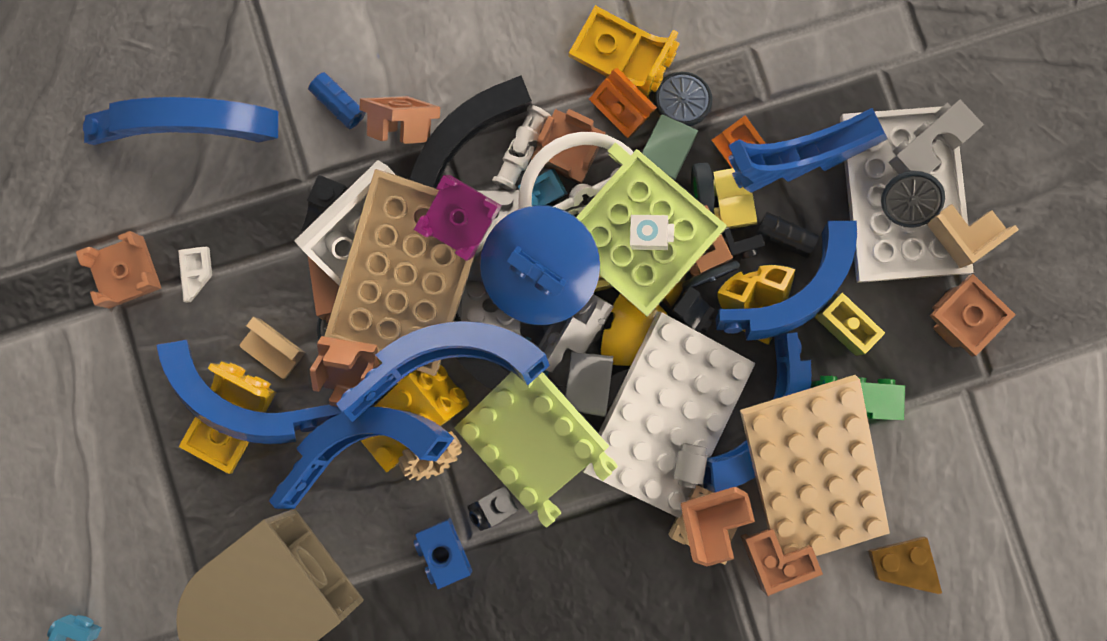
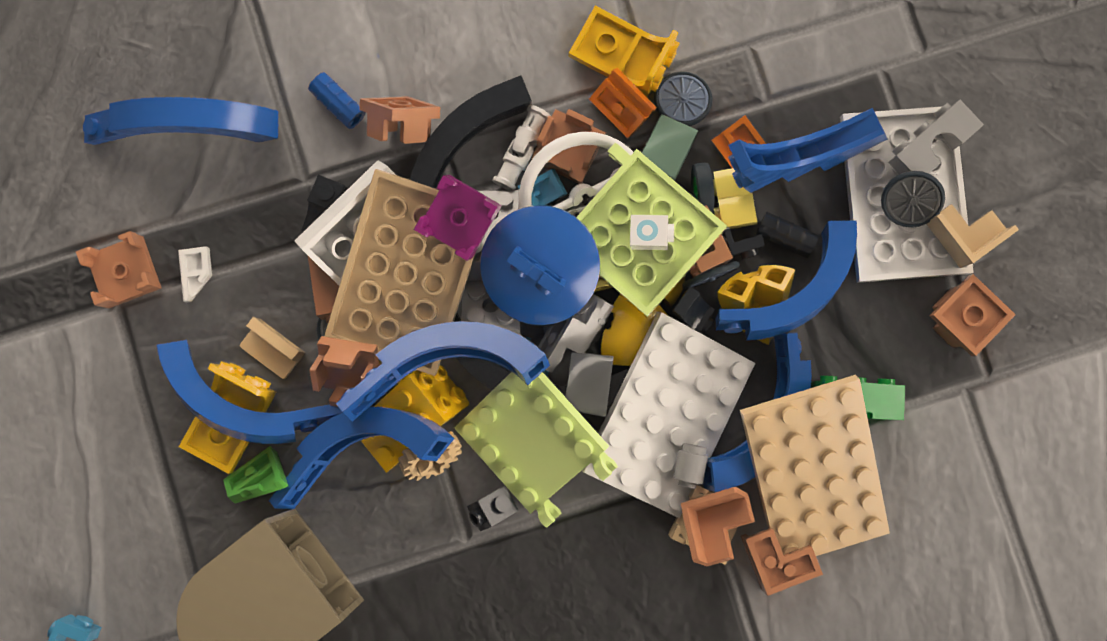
blue brick [414,518,473,589] -> none
light yellow brick [815,293,885,356] -> none
pearl gold wing [868,537,942,594] -> none
none -> bright green wing [223,446,288,503]

